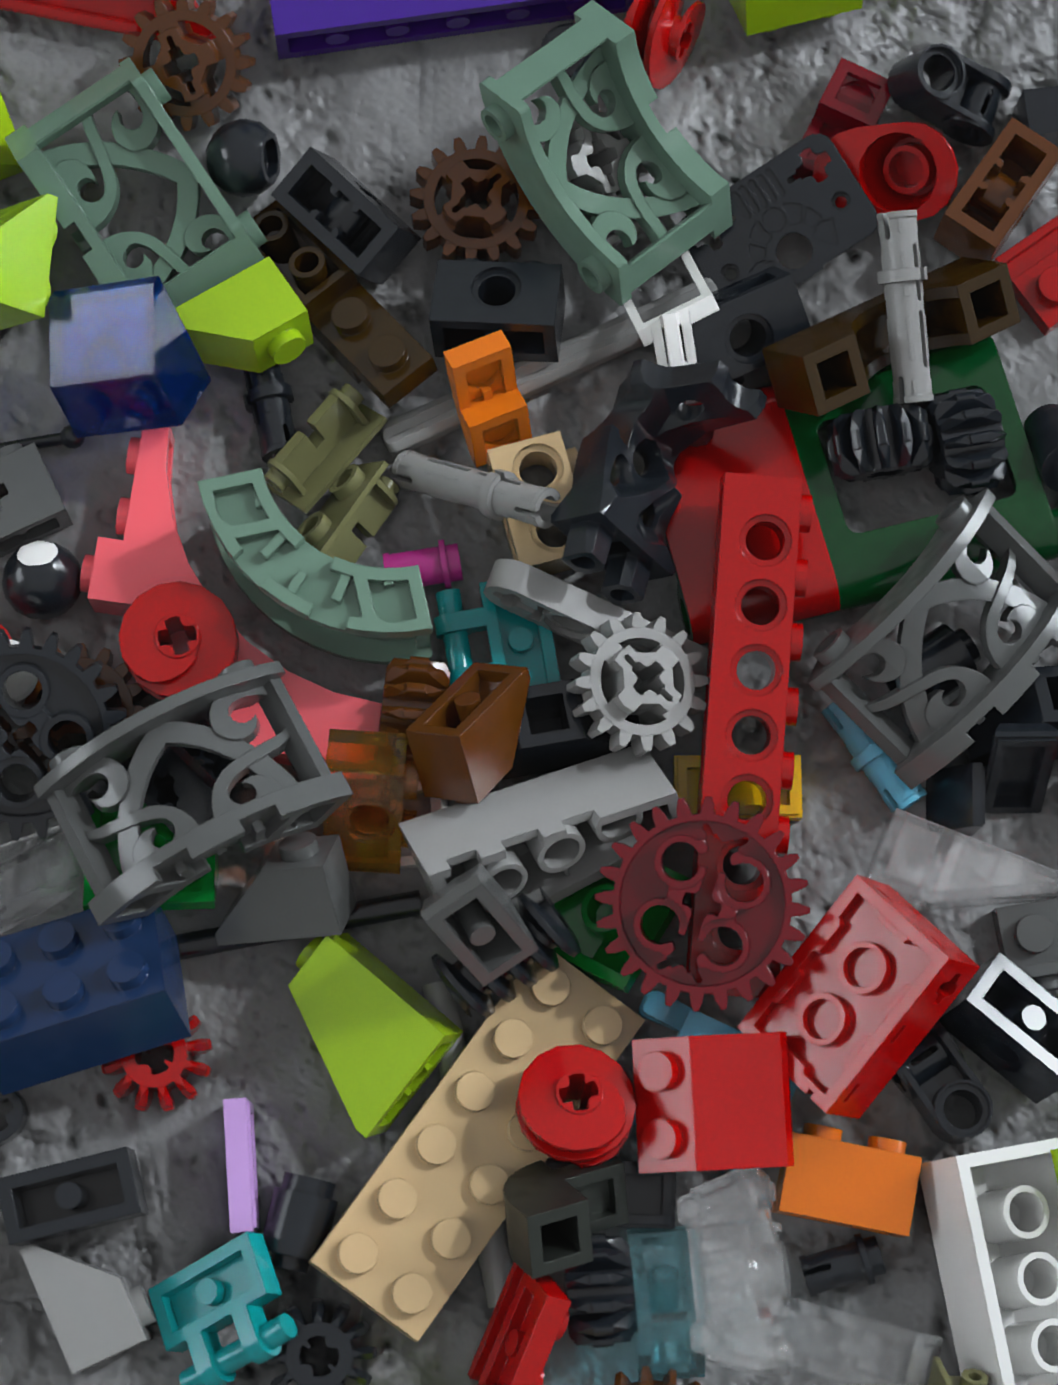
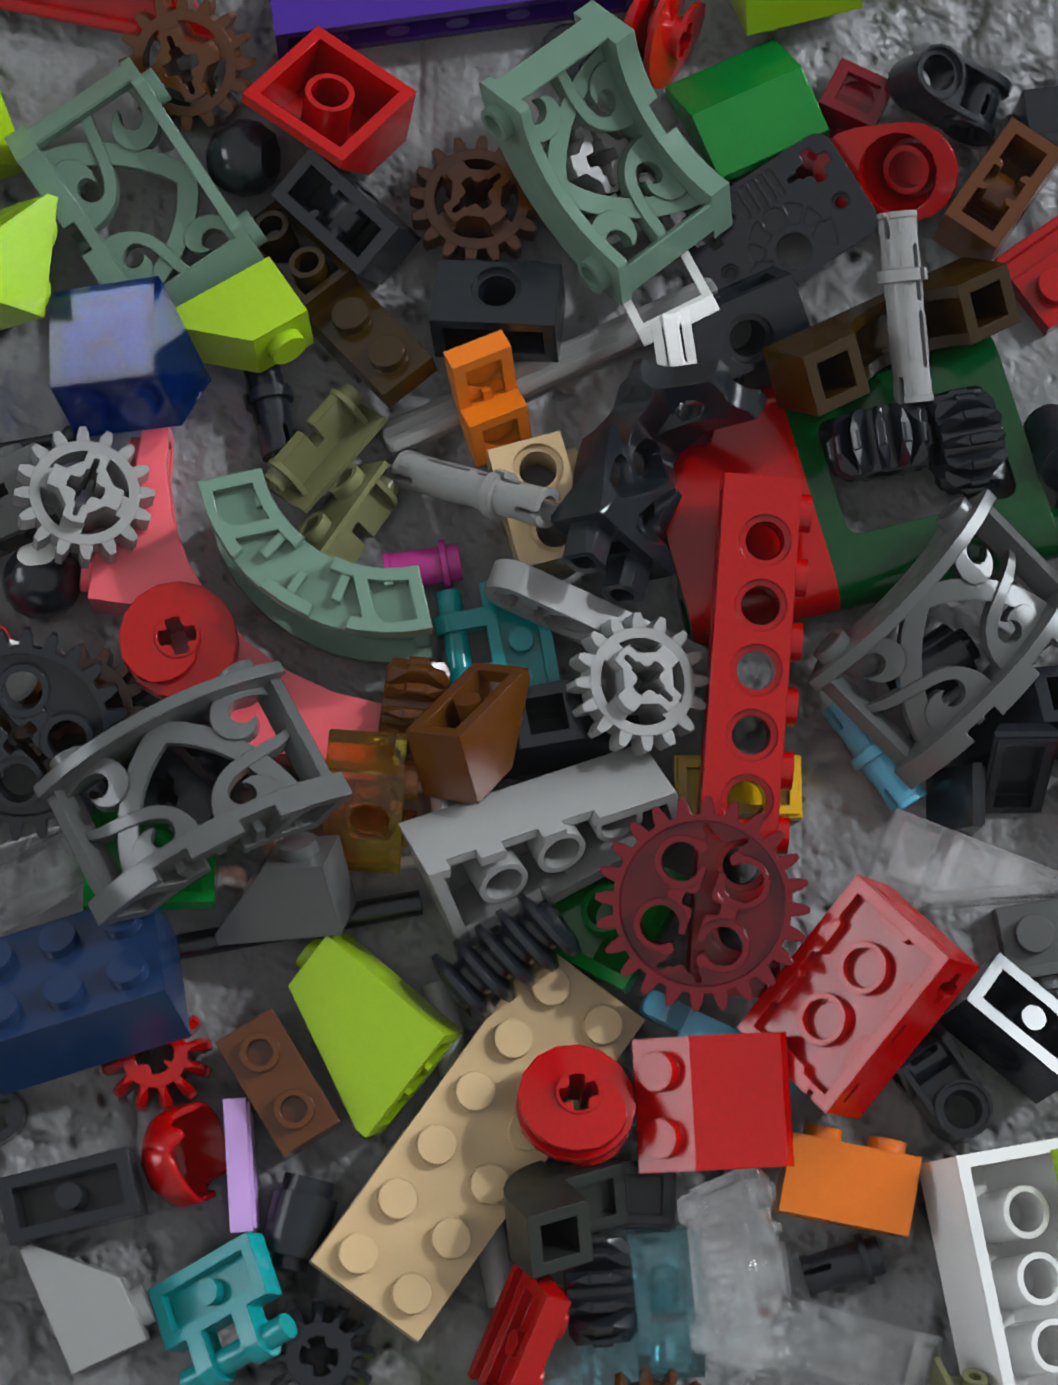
dark grey slope [420,863,539,987] -> none
none -> light grey gear [13,426,155,568]
none -> red hair [141,1102,227,1207]
none -> reddish brown brick [215,1008,343,1160]
none -> red slope [241,26,417,175]
none -> green slope [665,38,829,181]

